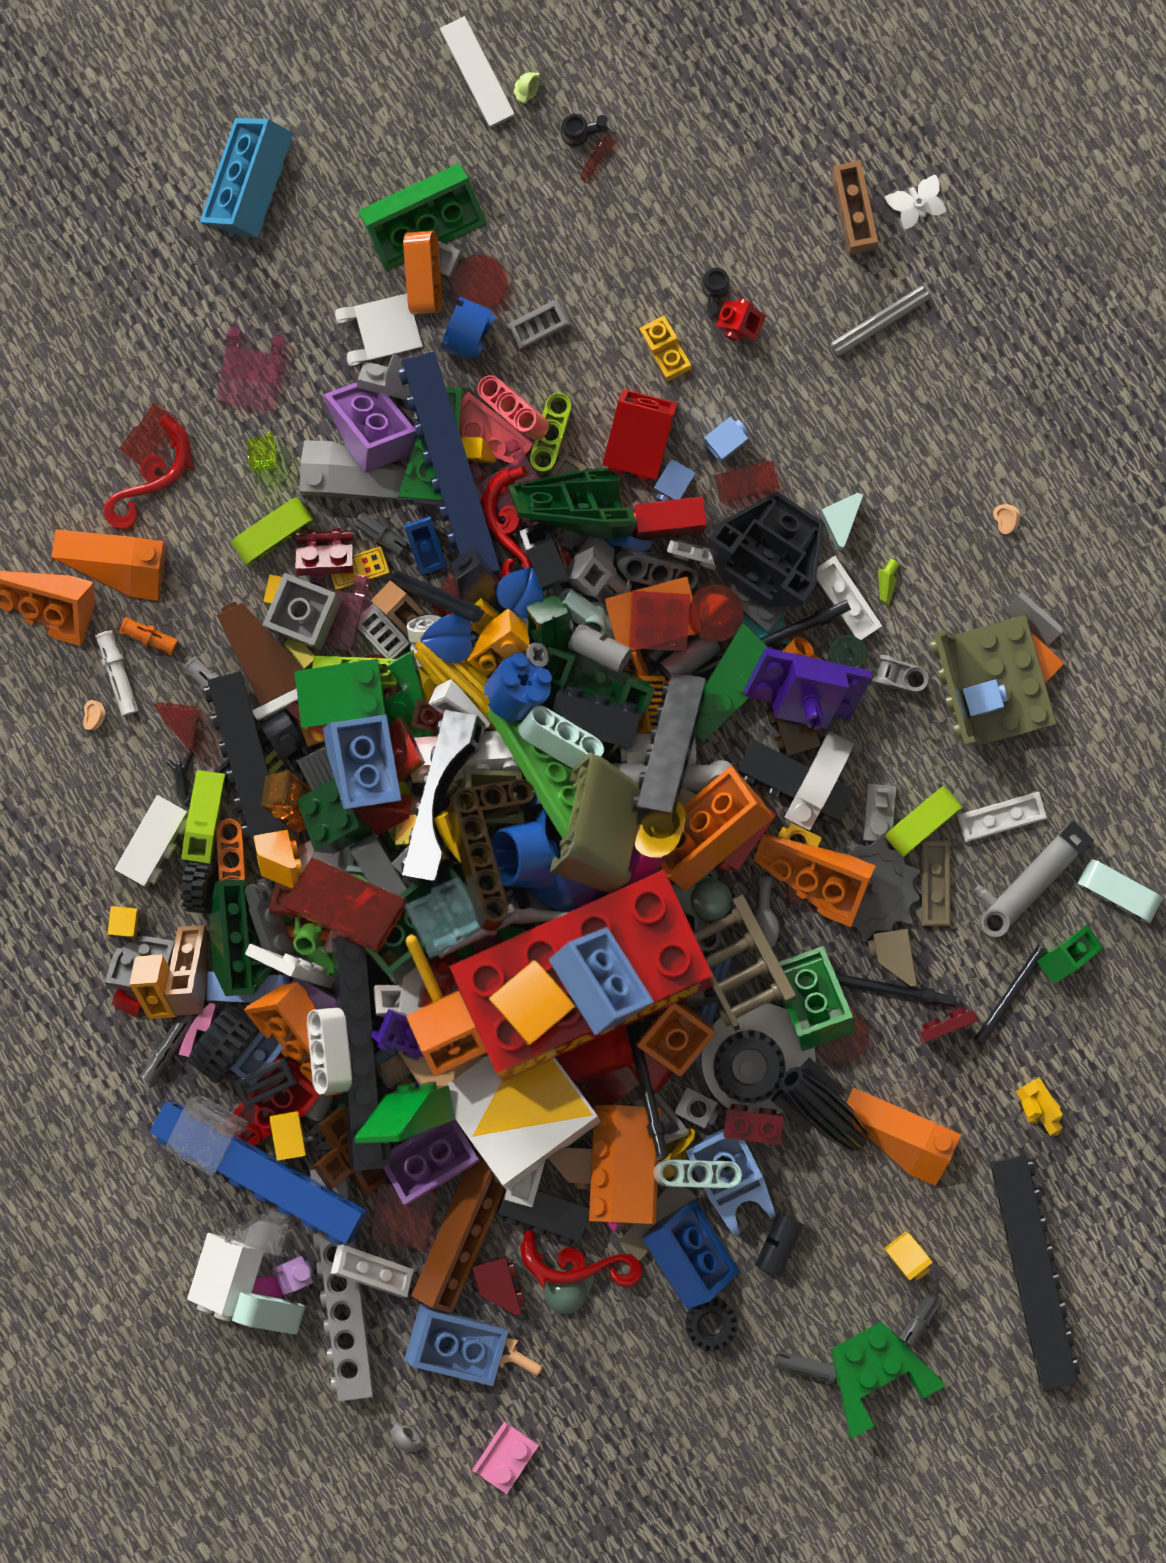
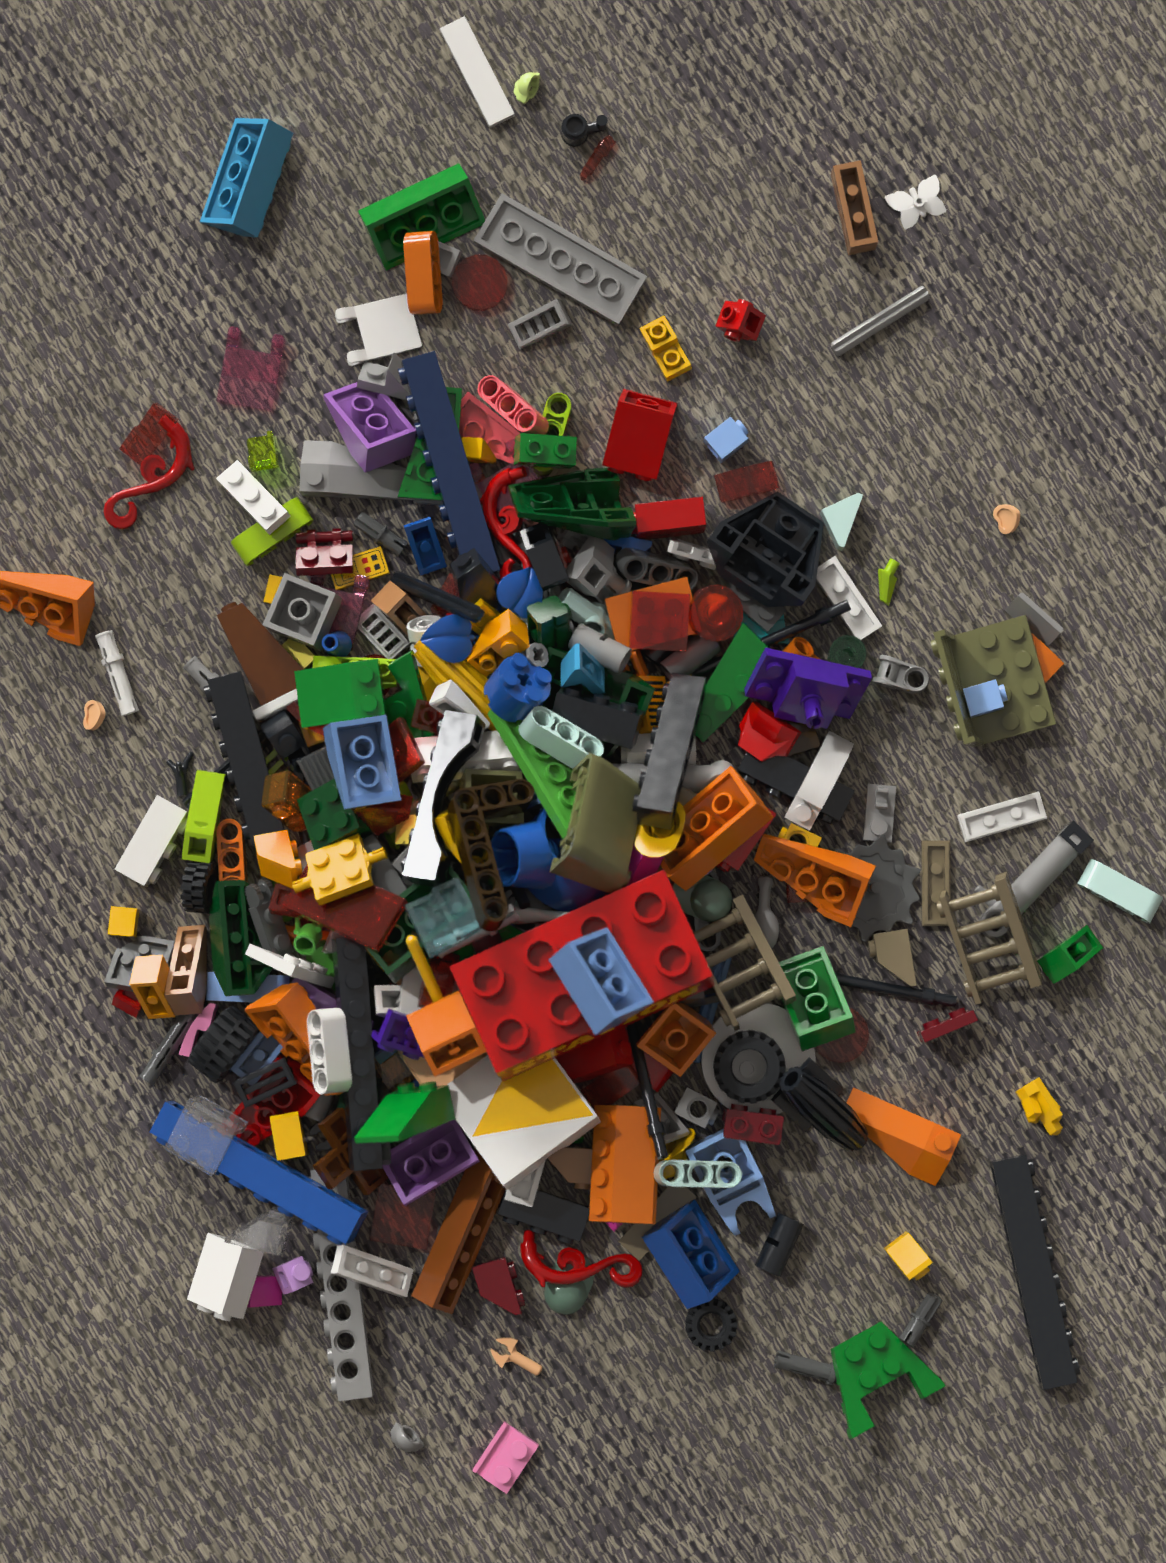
orange wedge [51,530,167,601] -> none
orange pin [119,617,179,656] -> none
clear red slope [153,702,201,752] -> none
light aqua beam [232,1292,306,1335] -> none
medium blue slope [404,1304,509,1386] -> none
blue brick [439,297,495,362] -> none
light orange slope [489,960,575,1045] -> none
medium blue brick [654,459,695,501] -> none
black piece [701,268,730,318] -> none
lime beam [884,785,963,857] -> none
black bar [974,945,1047,1045] -> none
none -> white plate [216,460,291,535]
none -> yellow plate [292,834,388,906]
none -> blue cone [322,631,352,657]
none -> light grey plate [473,193,647,326]
none -> green brick [514,433,577,469]
none -> dark azure slope [561,643,605,694]
none -> red slope [738,701,802,762]
none -> dark tan fence [937,872,1043,1004]

